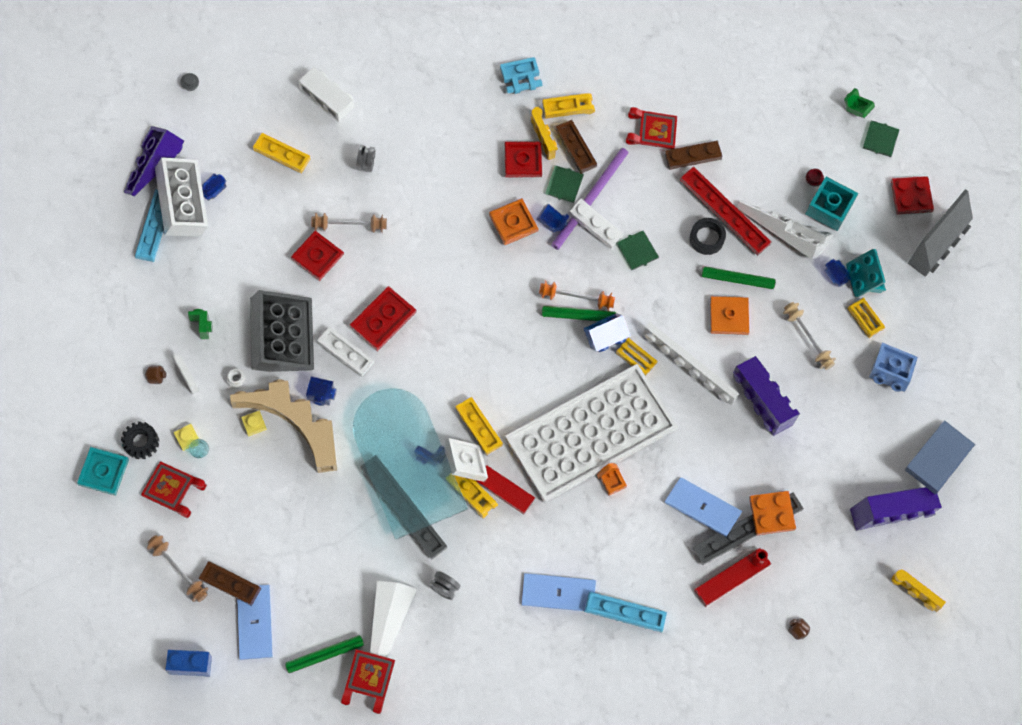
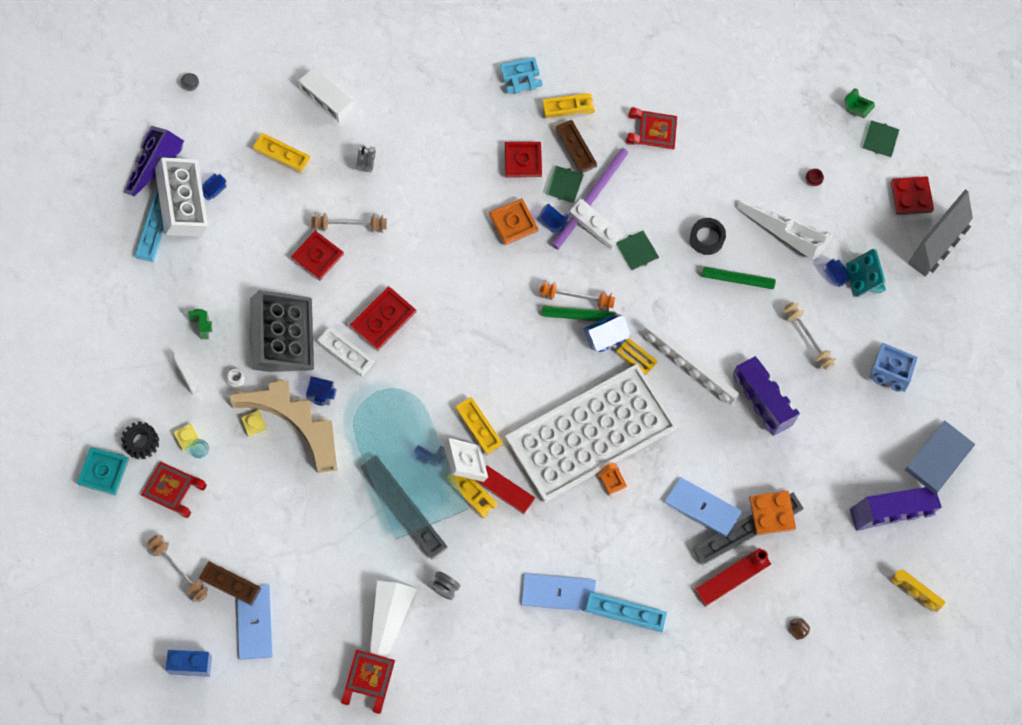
reddish brown piece [145,365,167,384] -> none
green axle [285,635,364,673] -> none
yellow plate [531,107,558,160] -> none
reddish brown plate [665,140,723,170] -> none
red plate [680,167,772,256] -> none
orange plate [710,296,749,335] -> none
teal brick [805,176,859,231] -> none
yellow tile [847,297,885,338] -> none

